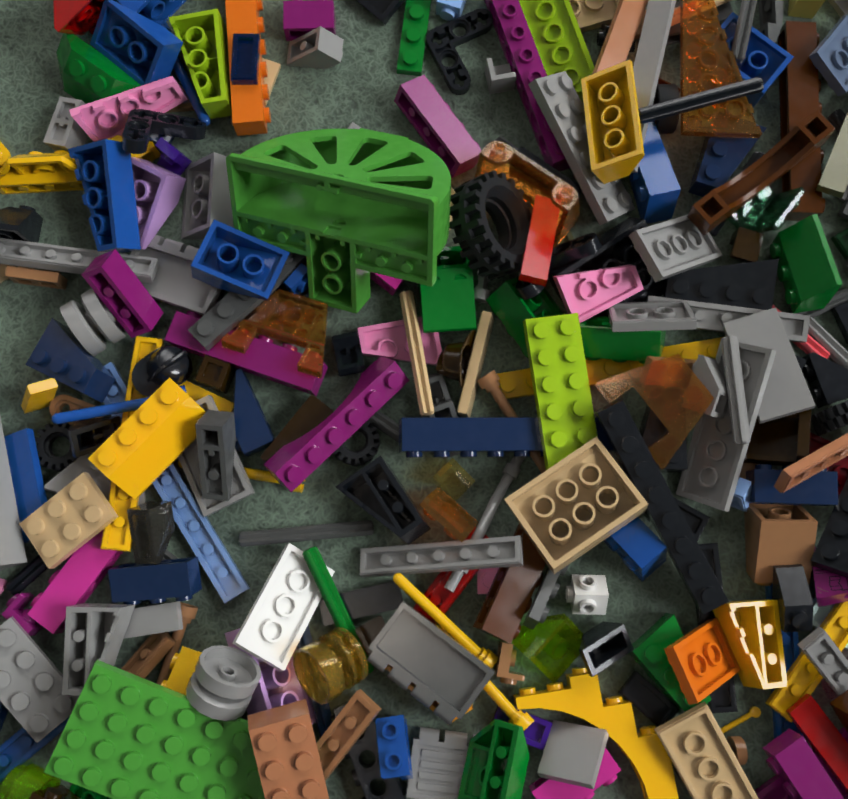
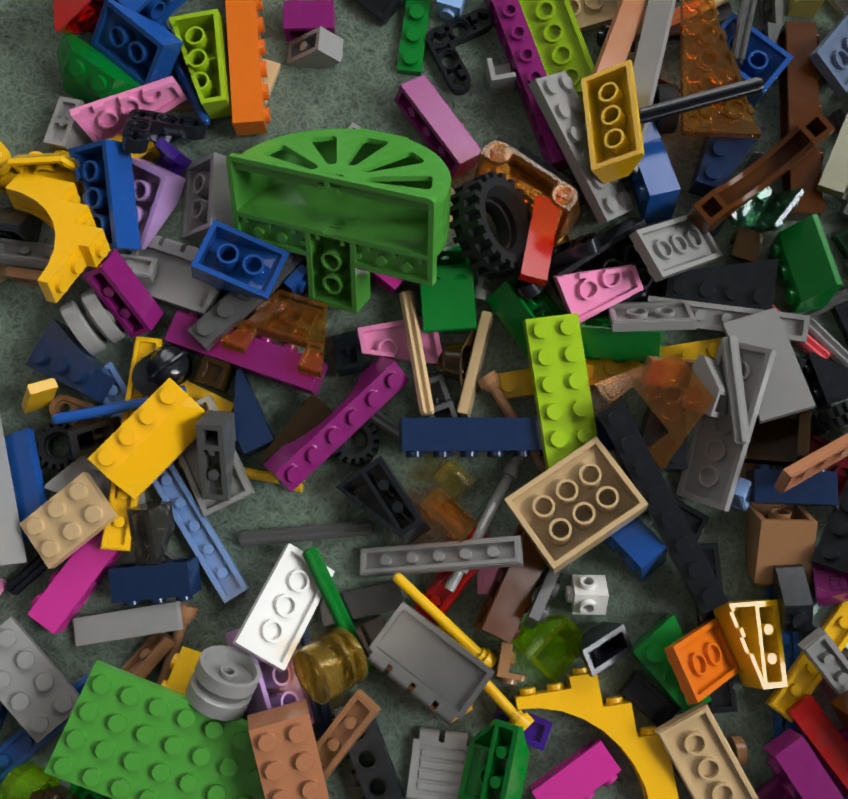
magenta bracket [1,592,42,636] -> none
light grey wedge [62,603,135,696] -> none
clear blue tile [231,34,260,85] -> none
blue bracket [375,715,413,780] -> none
light grey tile [537,720,609,789] -> none
yellow hinge [720,706,761,733] -> none
none -> yellow arch [5,172,111,304]

